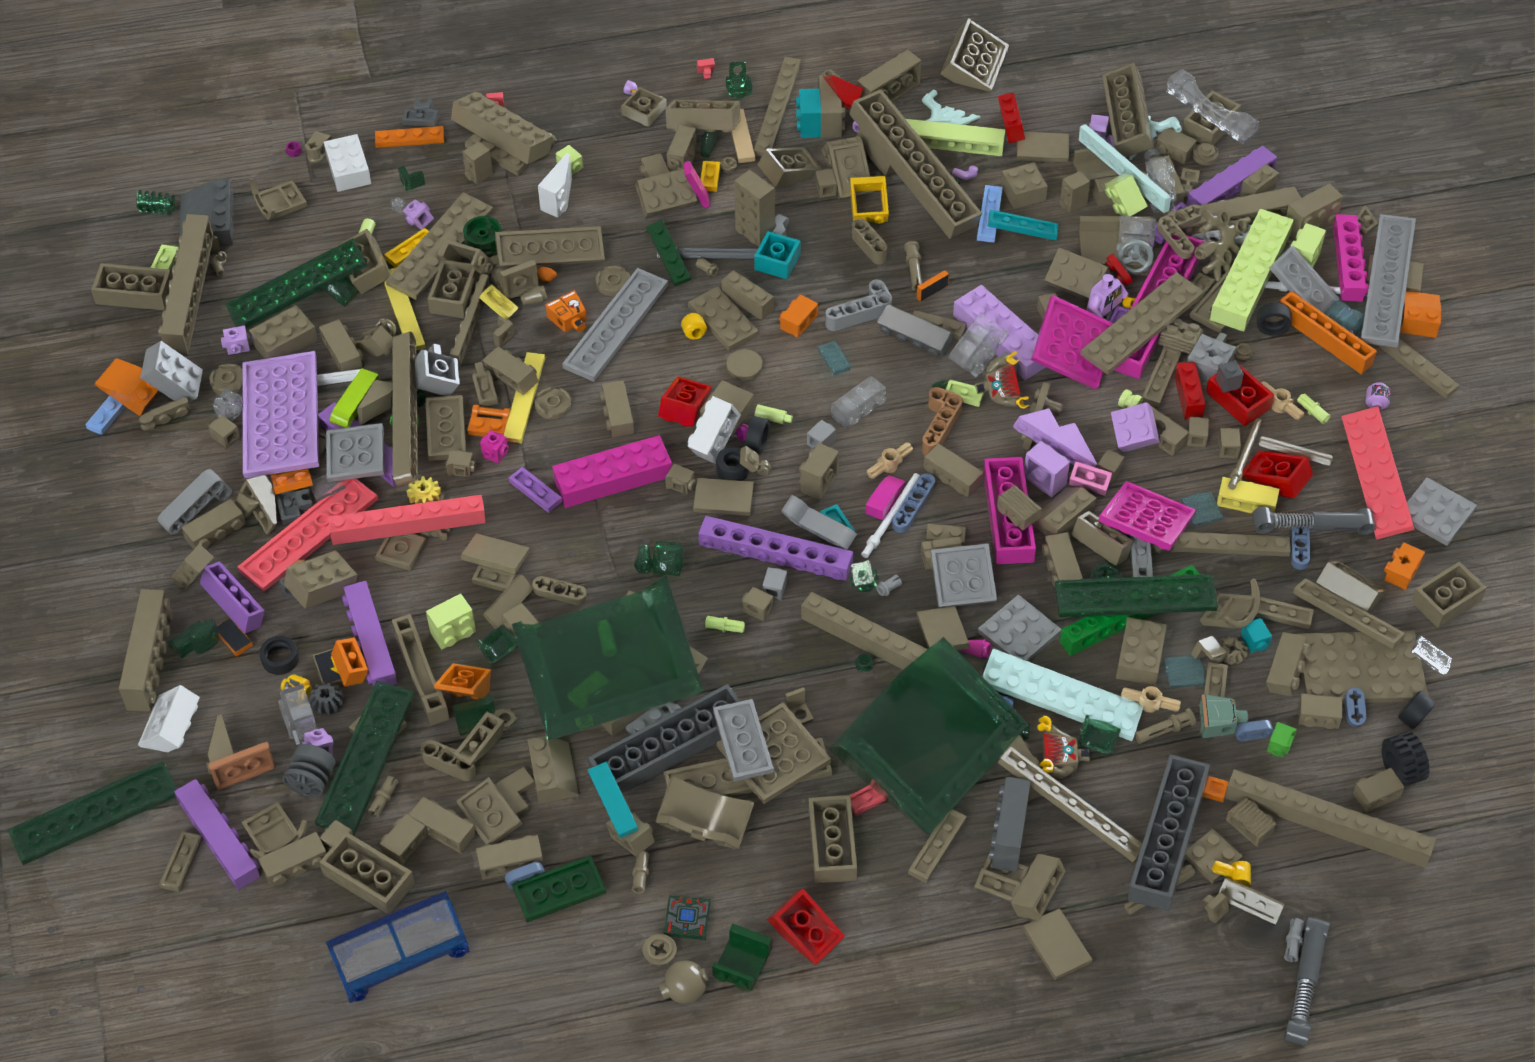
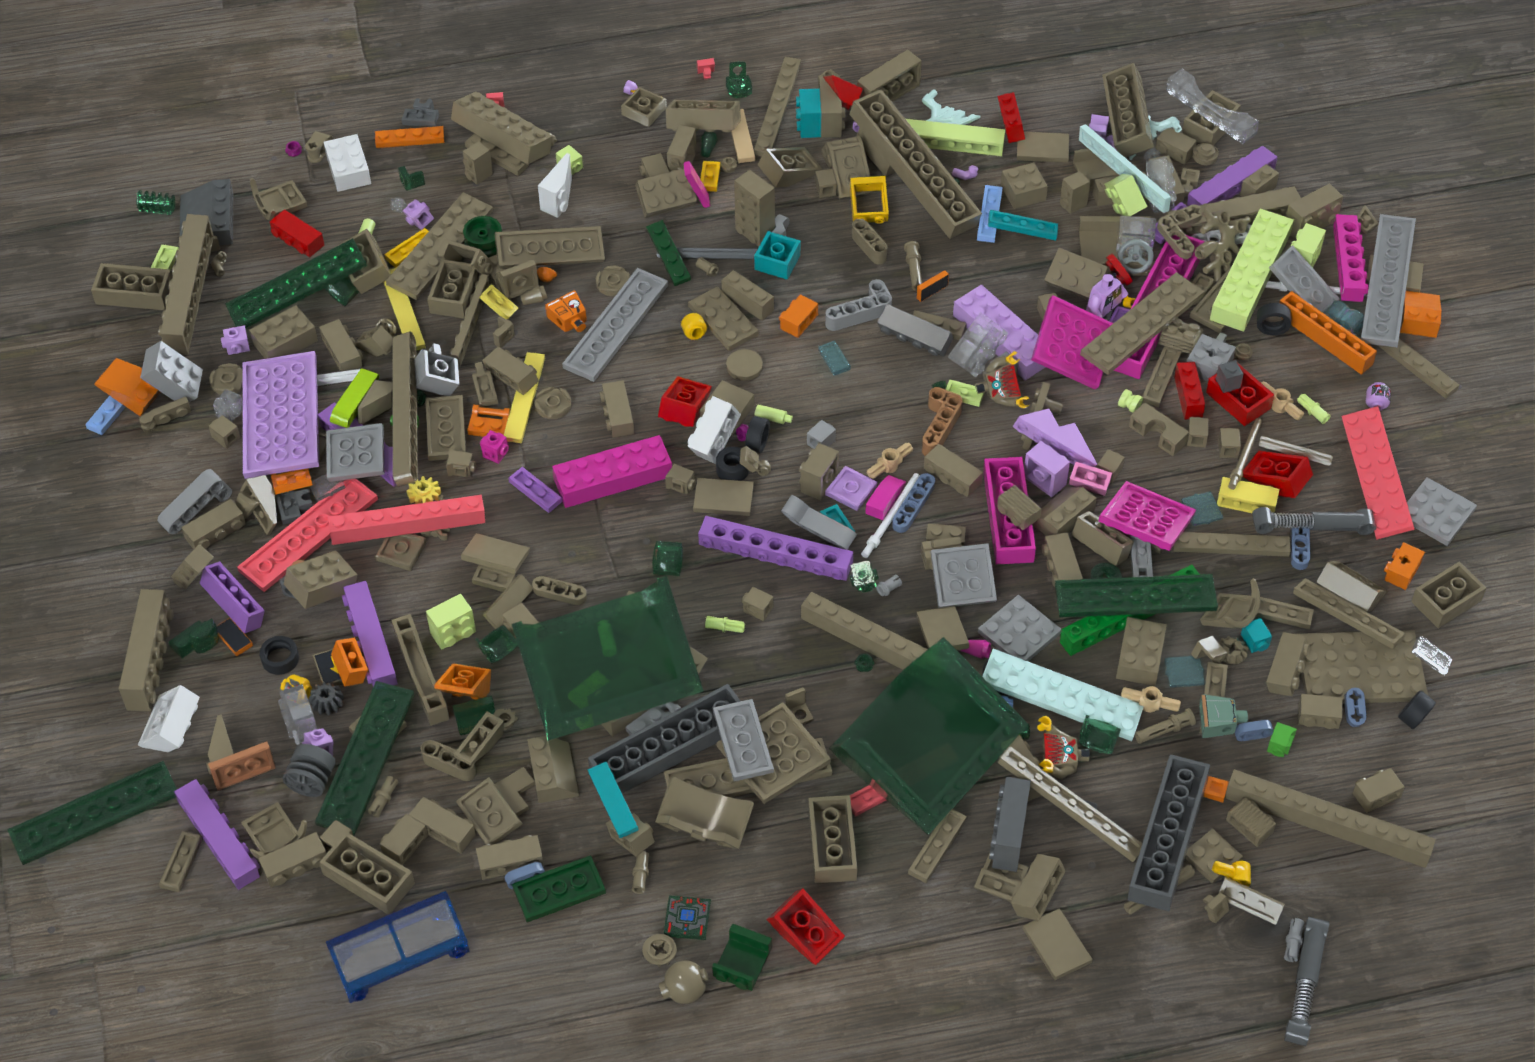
clear green cone [634,545,653,574] -> none
light grey brick [762,567,787,601] -> none
clear brick [831,375,887,429] -> none
dark tan slope [940,18,1009,92] -> none
lavender brick [1111,402,1160,452] -> none
black tyre [1381,731,1430,787] -> none
none -> red brick [270,209,325,258]
none -> lavender tile [825,466,877,511]

